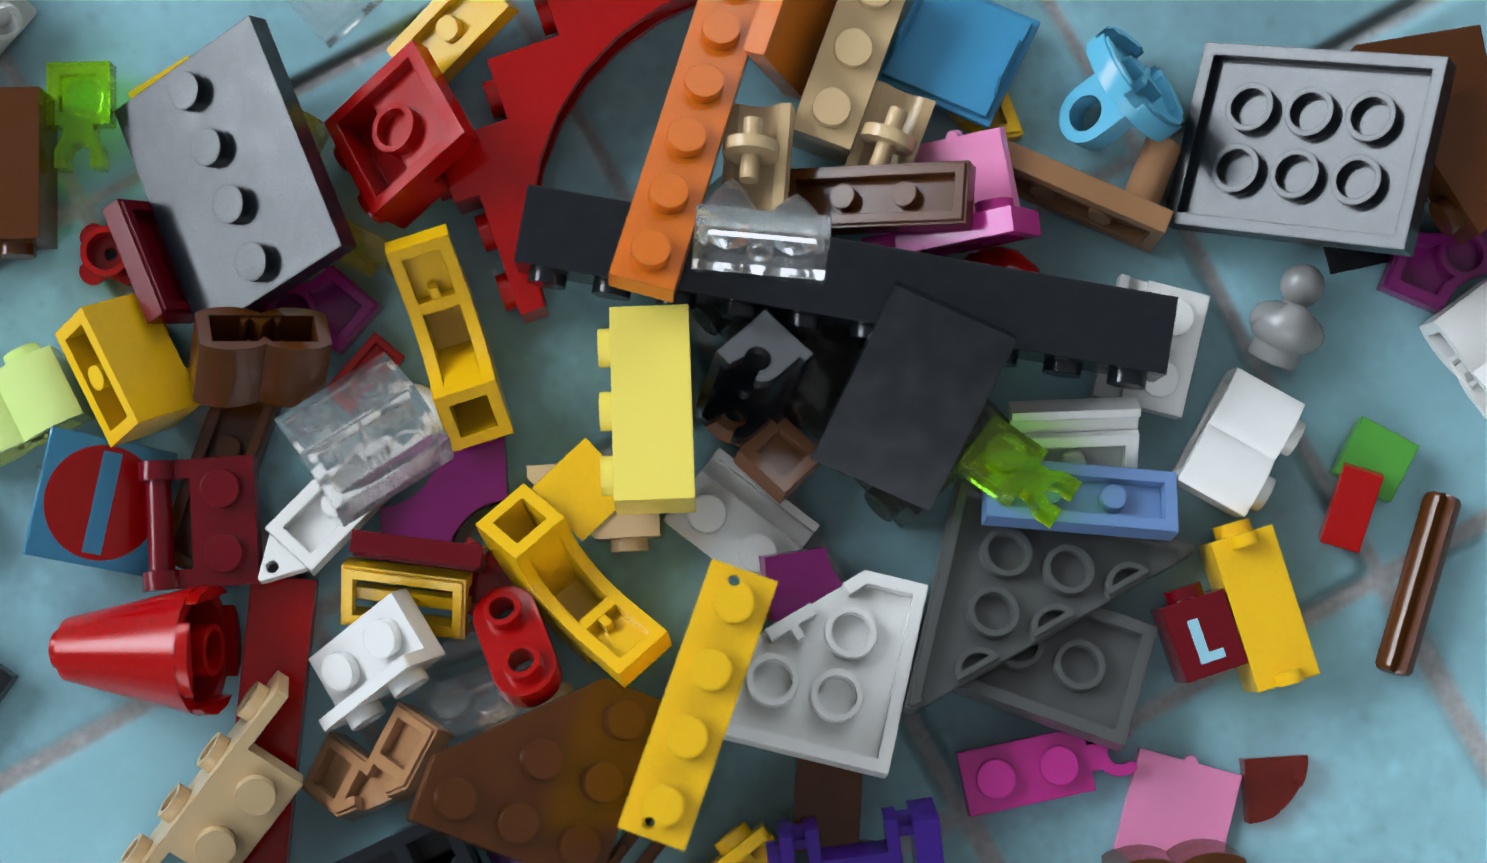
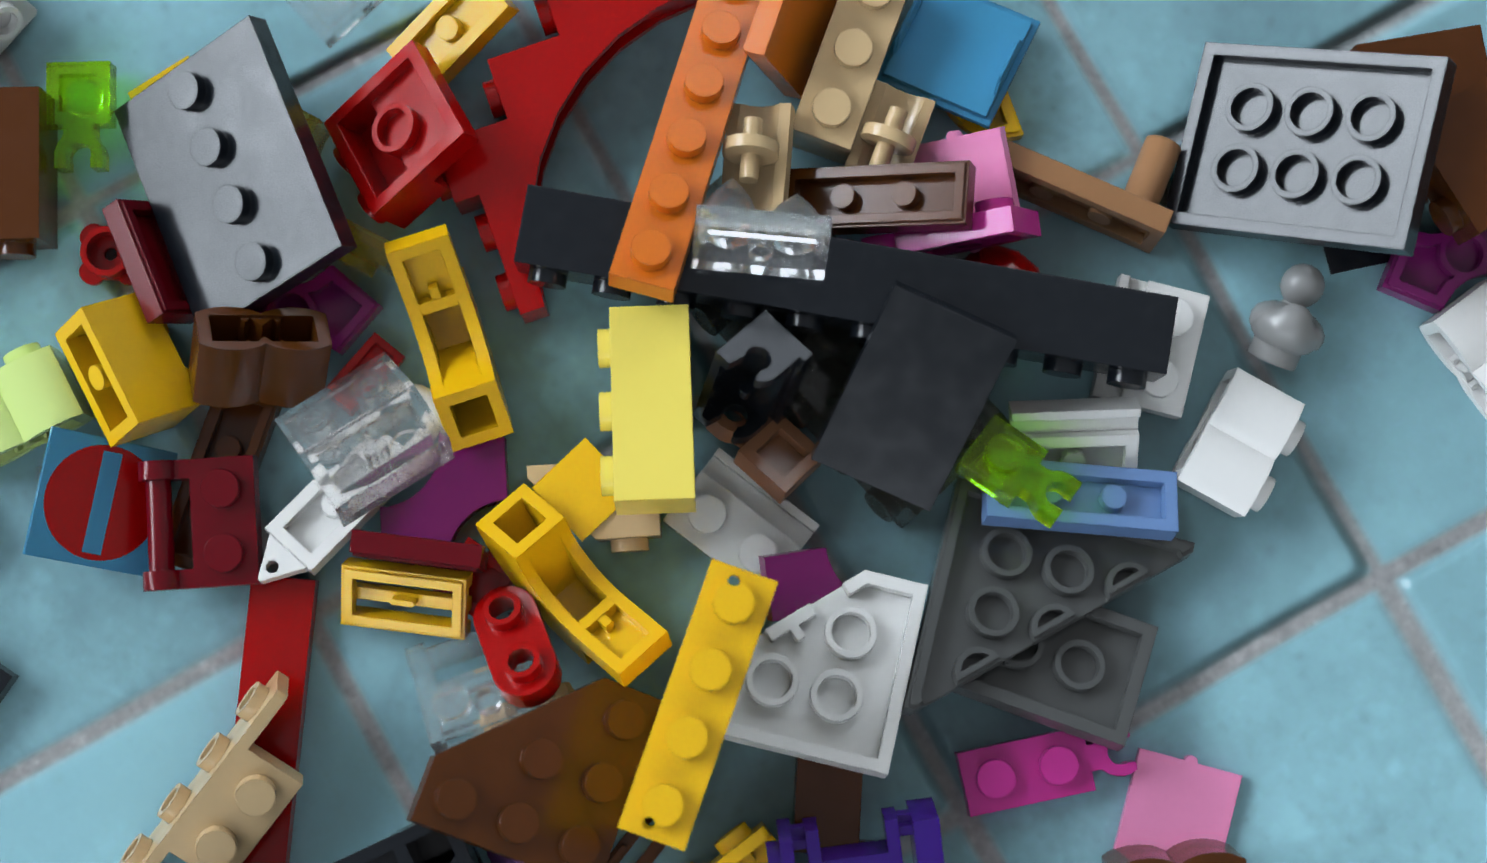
red cone [48,585,242,716] -> none
medium nougat tile [301,701,453,821] -> none
white bracket [308,588,446,732] -> none
medium azure tile [1058,26,1184,150] -> none
dark red brick [1150,581,1249,683] -> none
yellow brick [1197,517,1320,693] -> none
clear red tile [1239,754,1308,824] -> none
red piece [1318,462,1384,553] -> none
bright green tile [1329,416,1420,503] -> none
reddish brown axle [1375,491,1461,676] -> none

